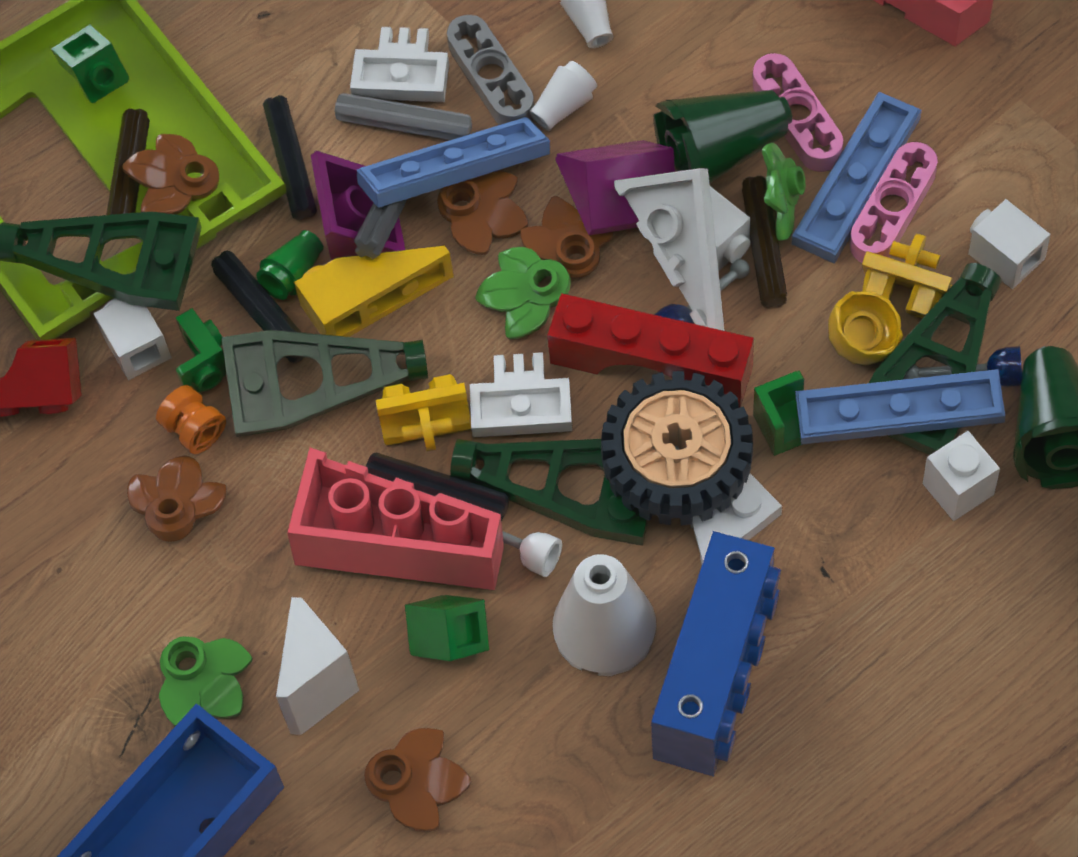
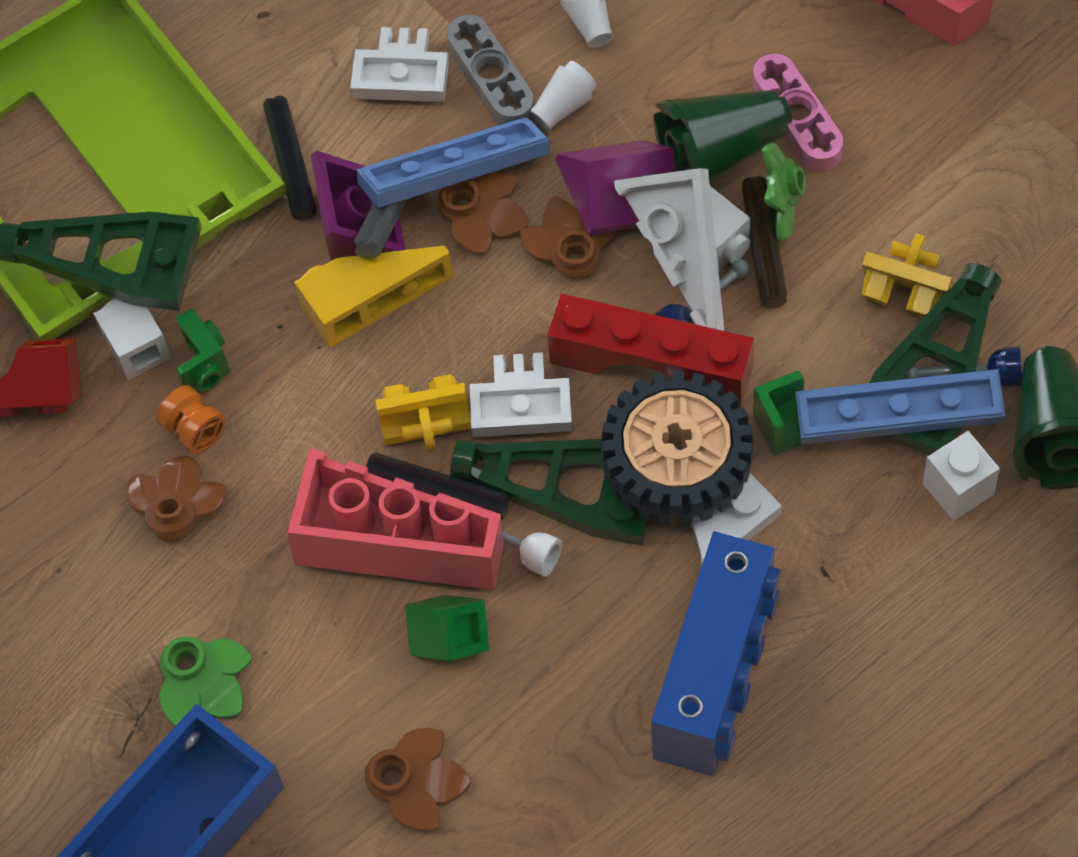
green bracket [51,25,129,103] -> none
dark brown axle [106,108,150,215] -> none
dark orange plate [122,134,219,215] -> none
black axle [211,250,305,363] -> none
dark green plate [222,330,428,437] -> none
green cone [256,230,324,300] -> none
white slope [276,597,359,735] -> none
light grey axle [335,93,472,140] -> none
bright green plate [475,247,571,339] -> none
white cone [553,554,656,676] -> none
medium blue tile [792,92,922,264] -> none
yellow hair [828,291,903,365] -> none
bright pink beam [850,142,938,263] -> none
white brick [969,199,1051,290] -> none

